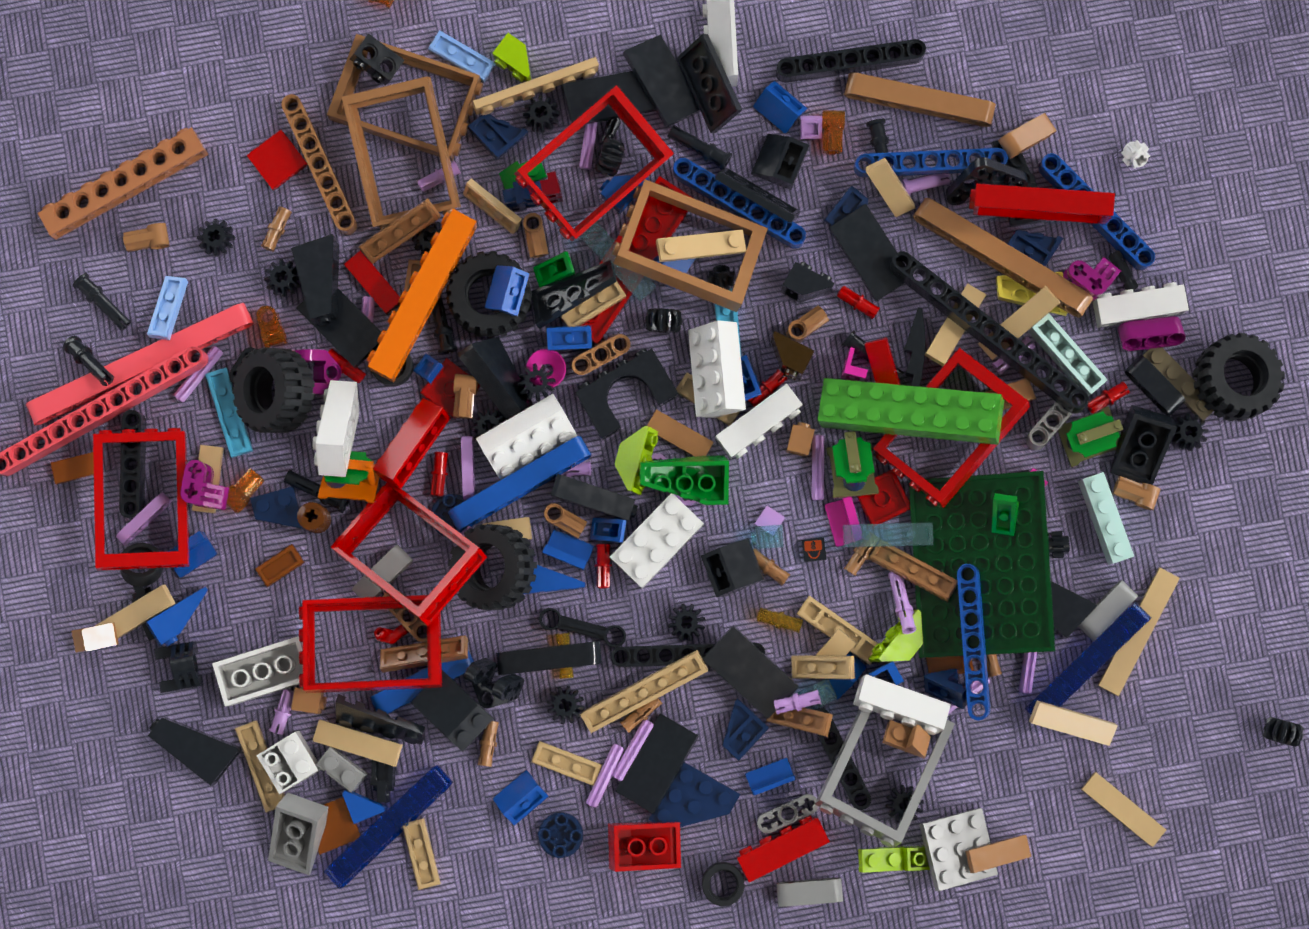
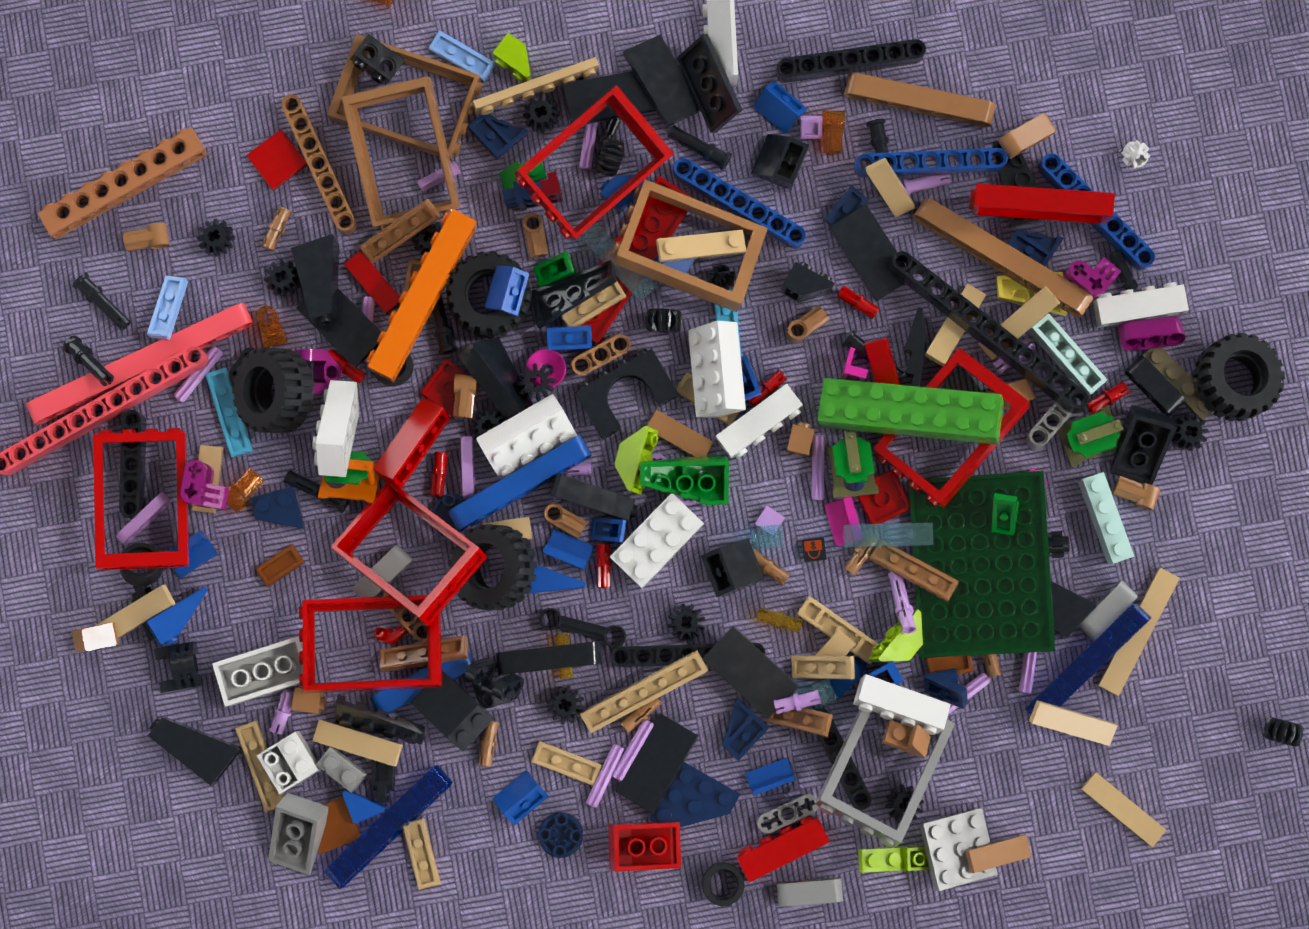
dark orange tile [51,452,94,485] -> none
reddish brown piece [297,502,331,533] -> none
blue tile [413,354,444,383] -> none
tan tile [463,178,522,234] -> none
black tile [715,168,800,223] -> none
dark brown slope [771,331,814,381] -> none
black beam [946,157,1028,206] -> none
blue beam [957,564,991,721] -> none

